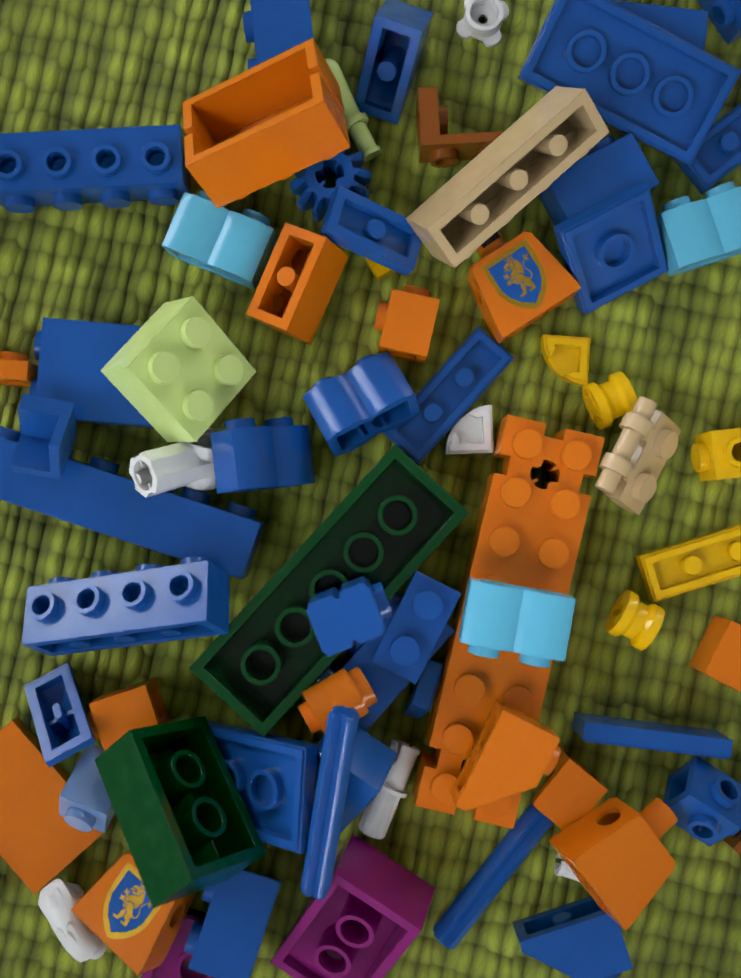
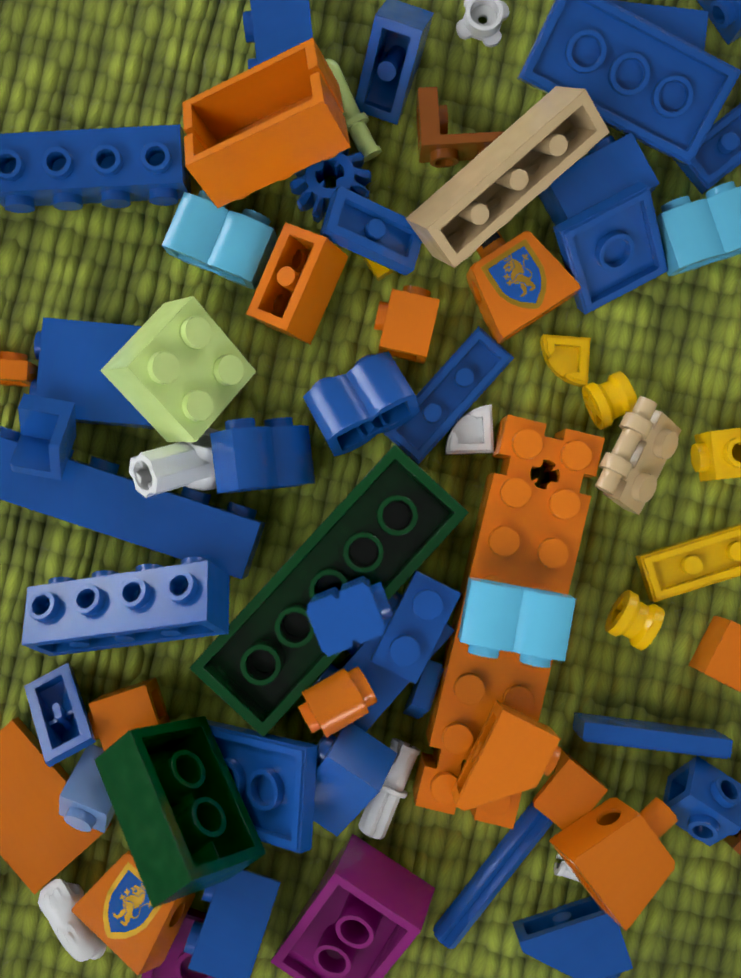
blue axle [300,705,360,900] -> none

